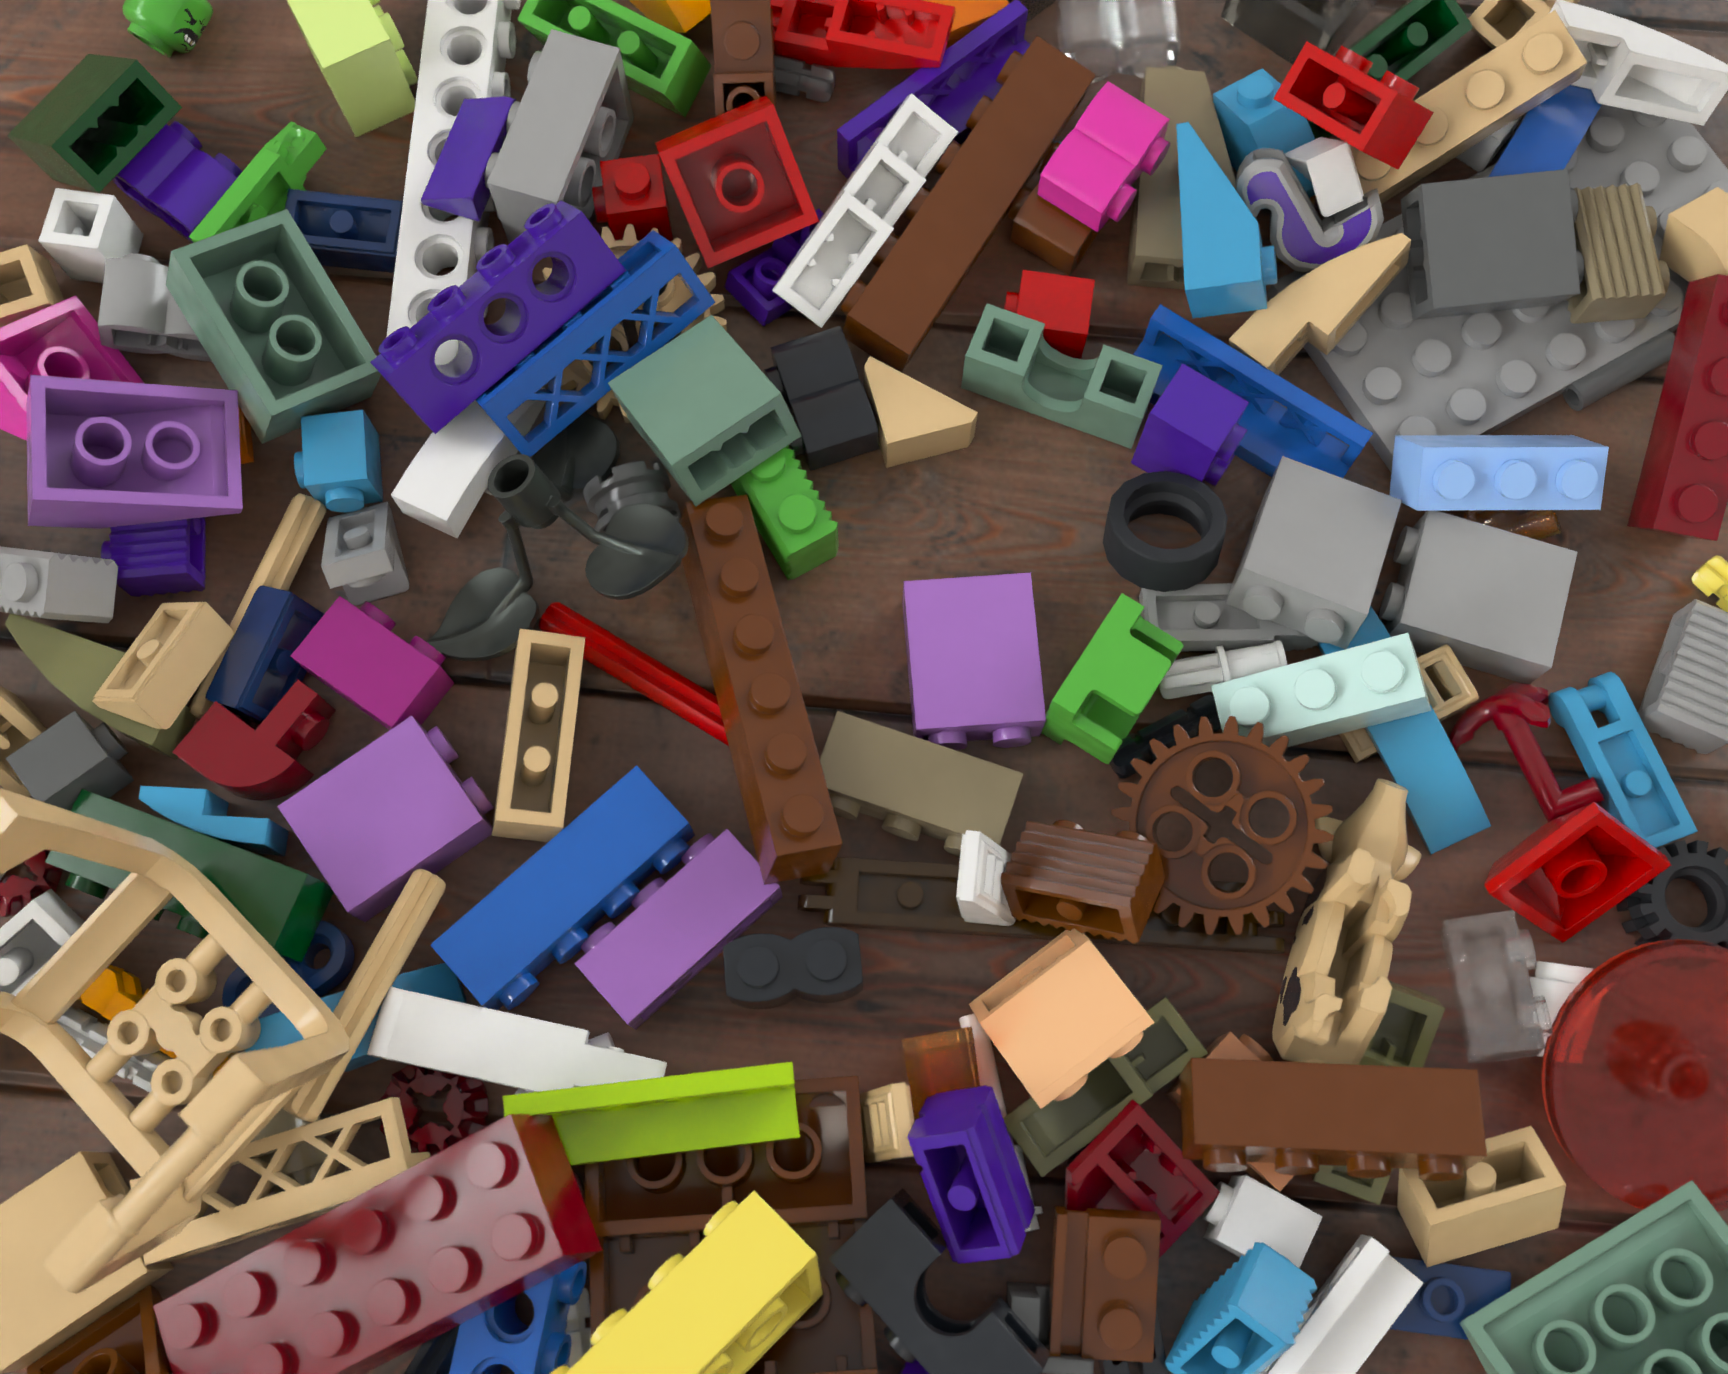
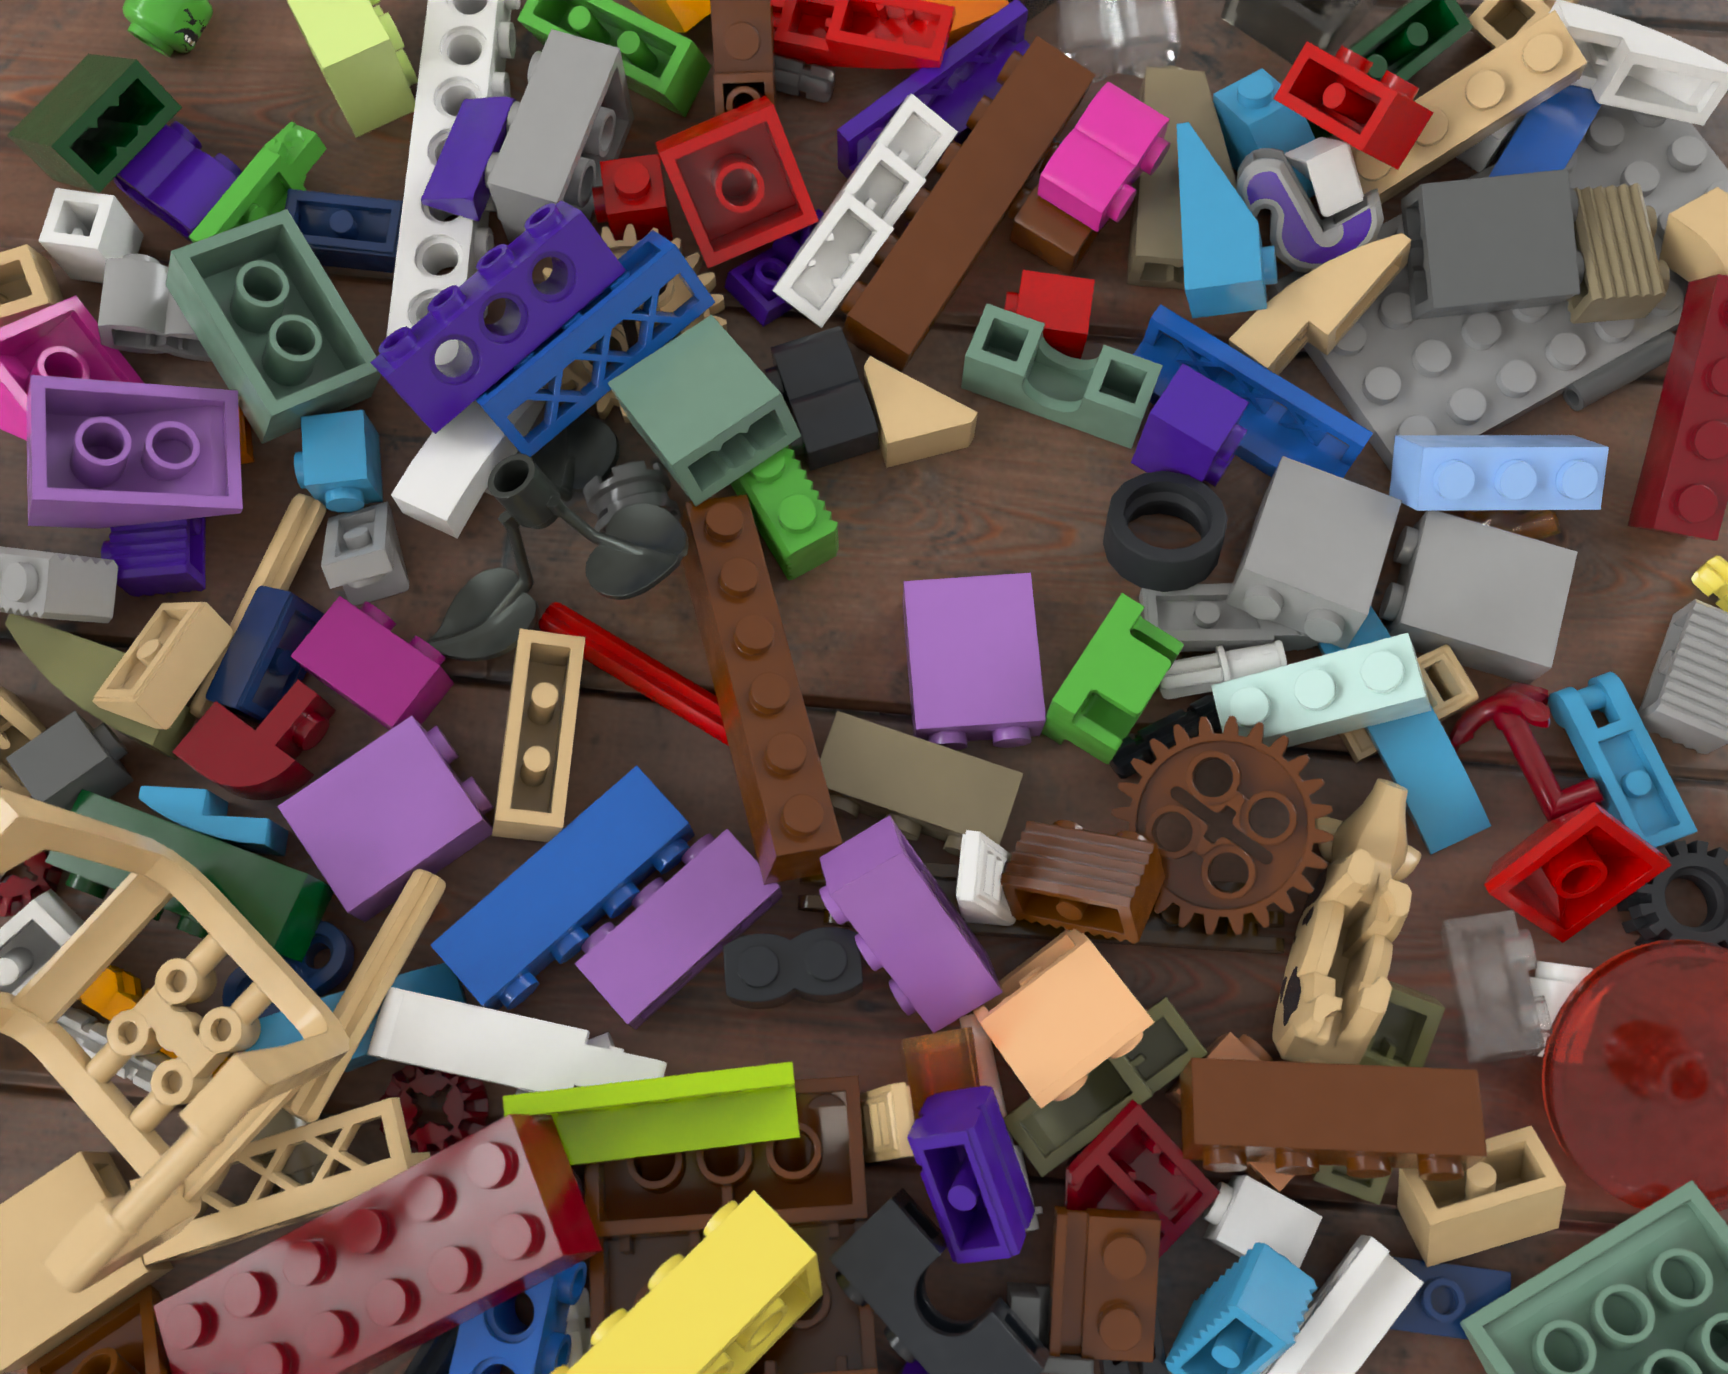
none -> medium lavender brick [819,815,1003,1033]

